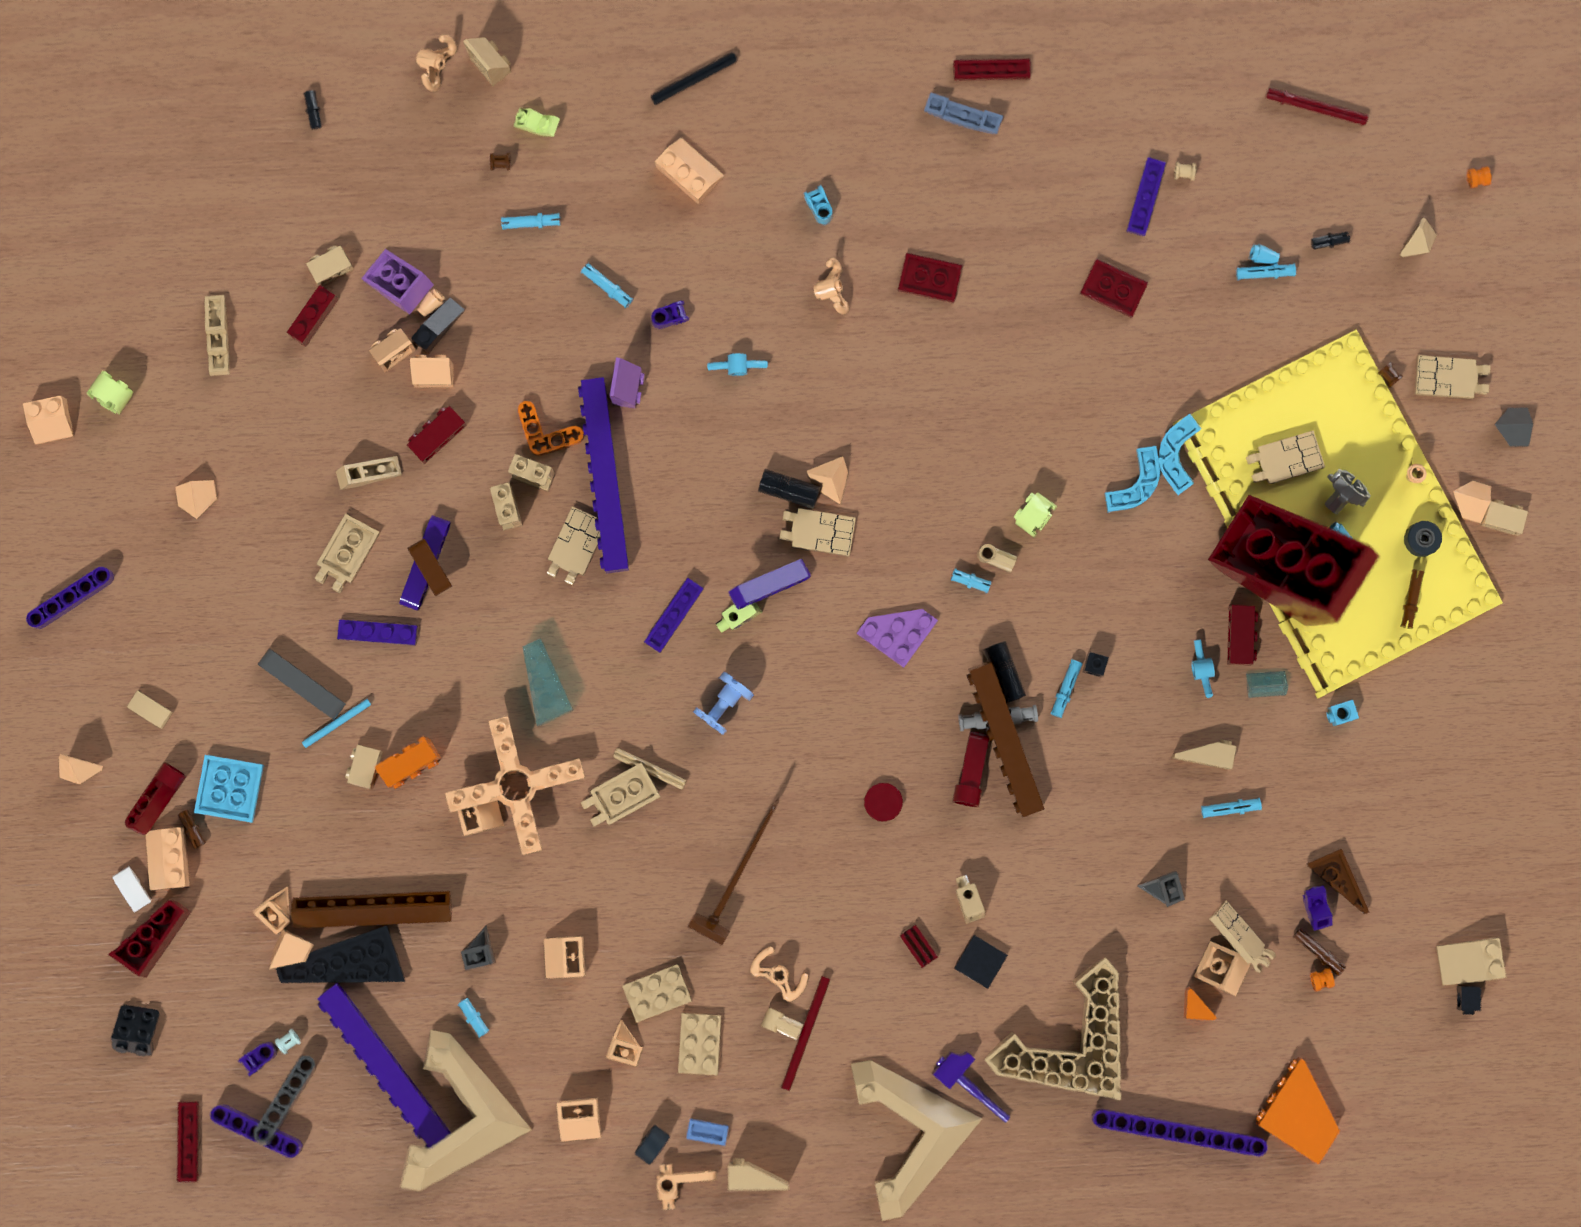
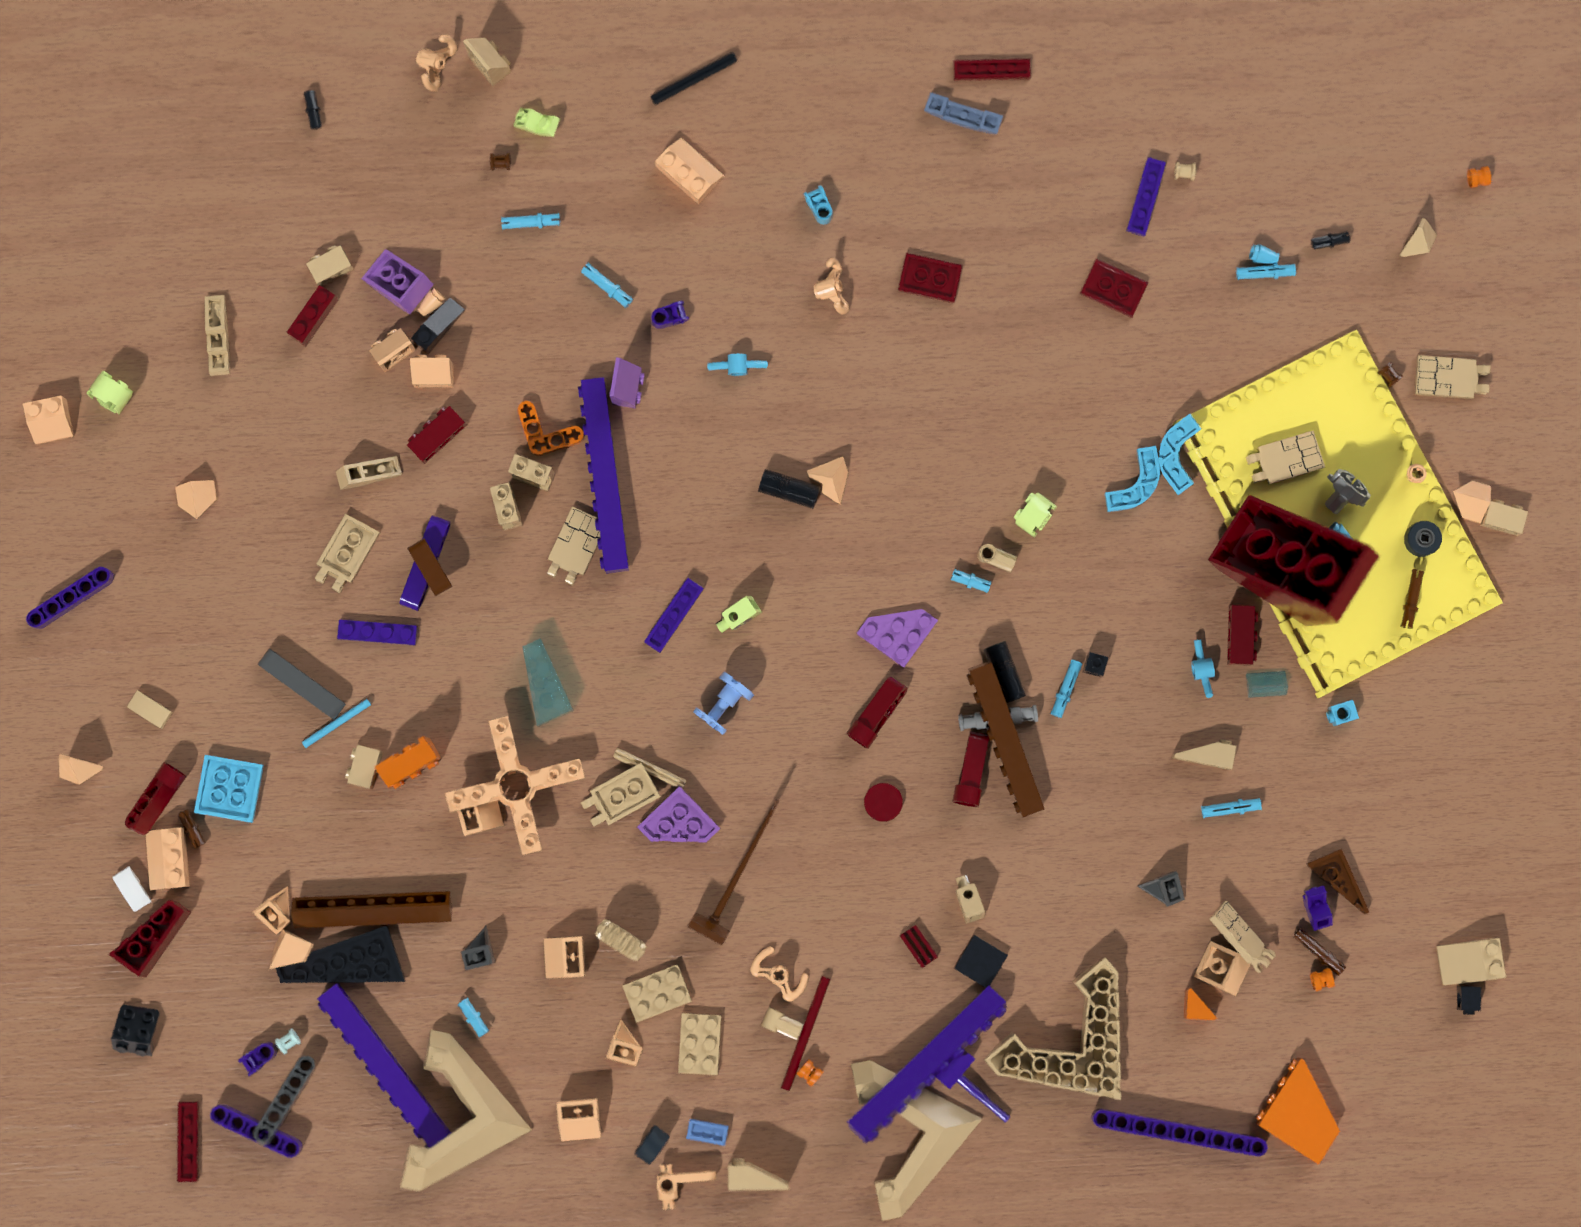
beam [728,559,811,610] -> none
tan tile [779,508,856,557] -> none
dark red axle [1266,88,1368,125] -> none
dark grey slope [1495,408,1533,447] -> none
none -> tan gear [595,919,646,961]
none -> medium lavender plate [637,786,720,842]
none -> orange wheel [796,1059,824,1087]
none -> dark red beam [846,677,908,749]
none -> dark purple brick [847,986,1007,1144]

